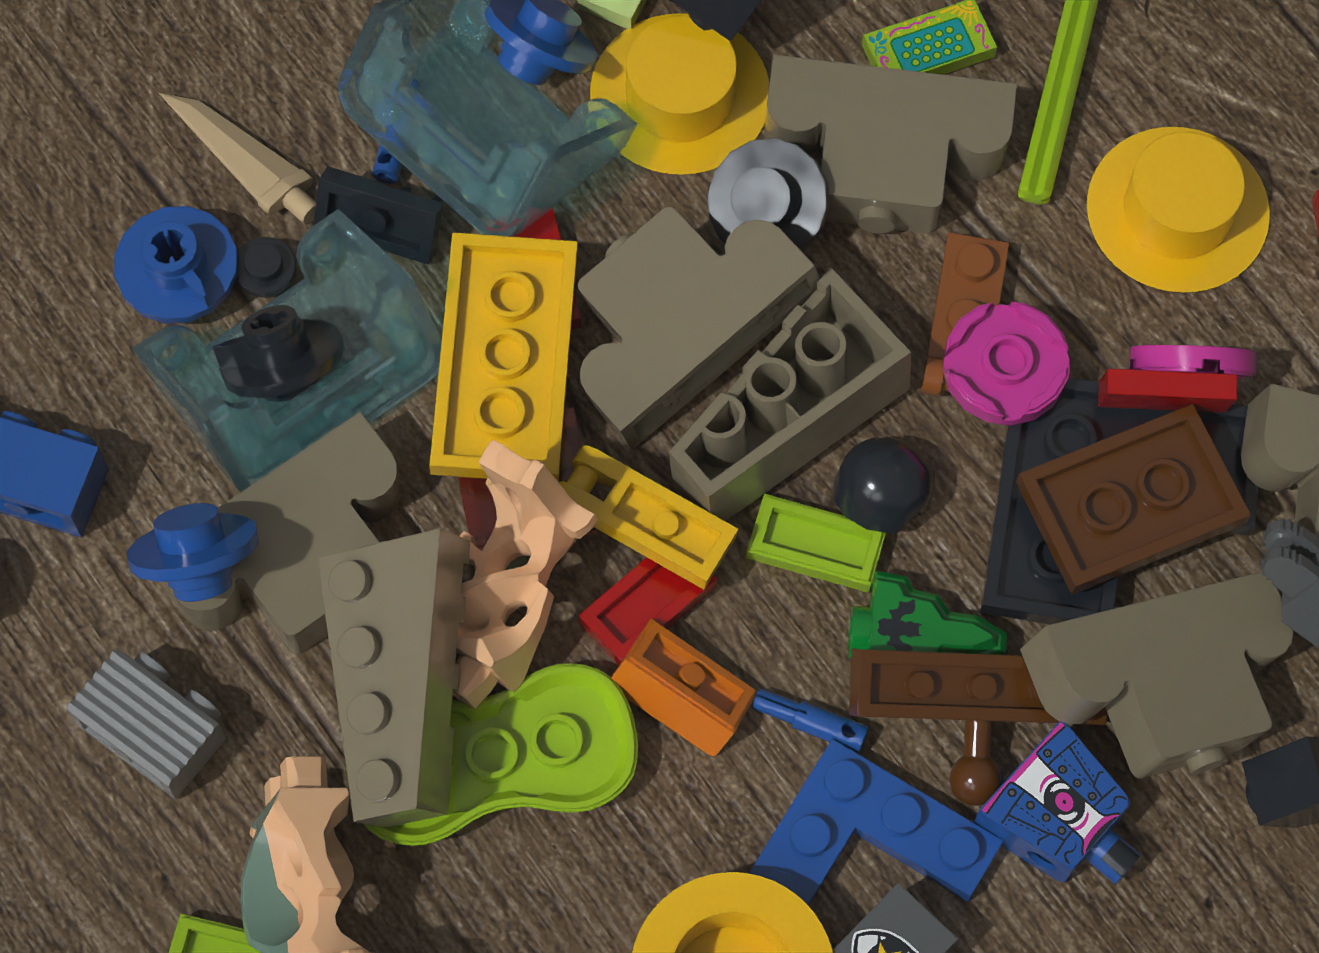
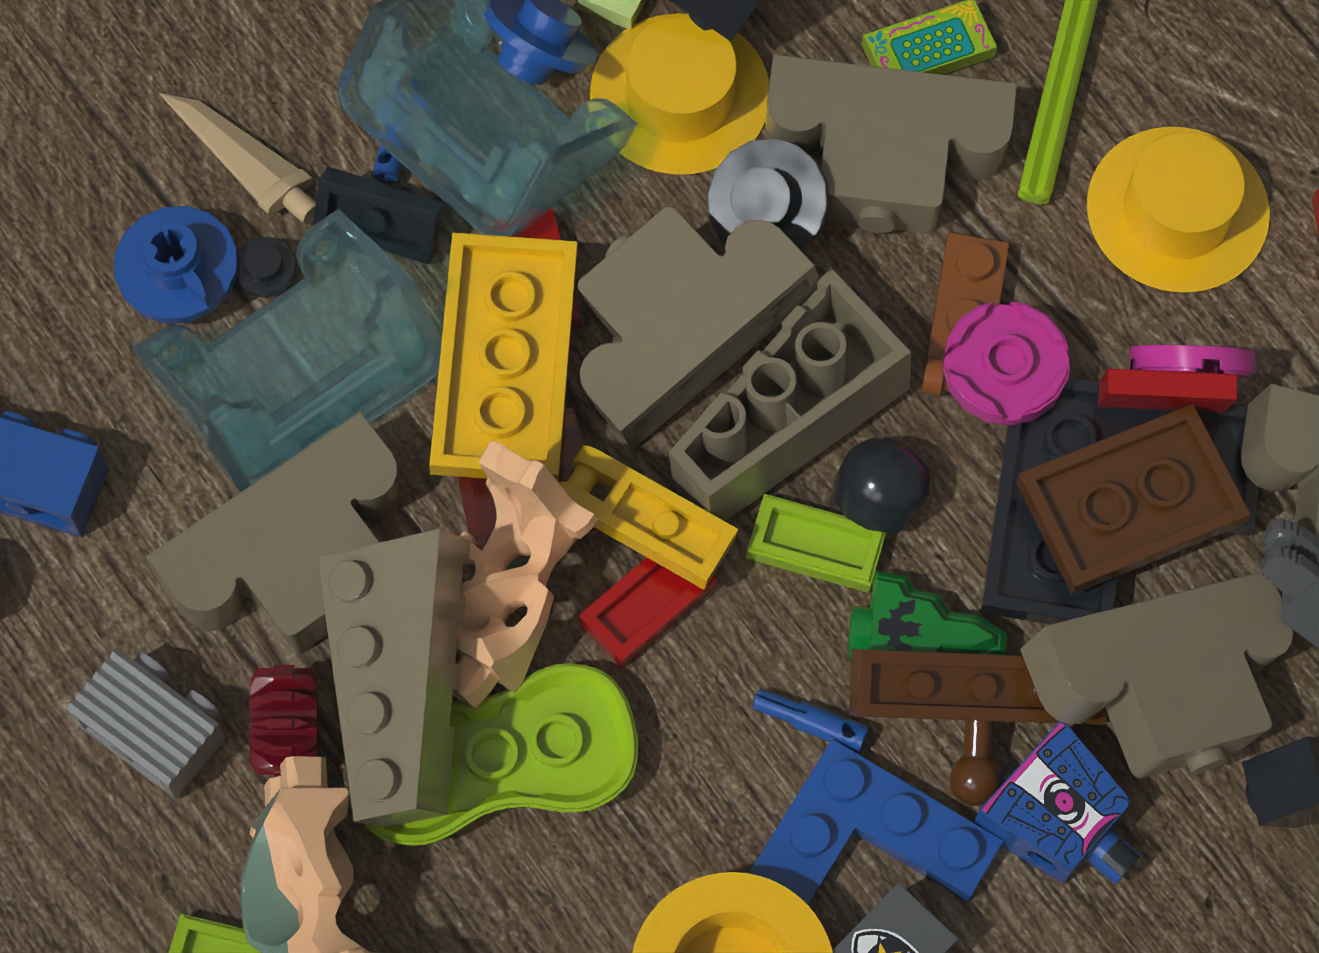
blue piece [127,503,259,602] -> none
black piece [213,305,345,402] -> none
orange slope [611,619,758,756] -> none
none -> dark red gear [249,665,319,777]

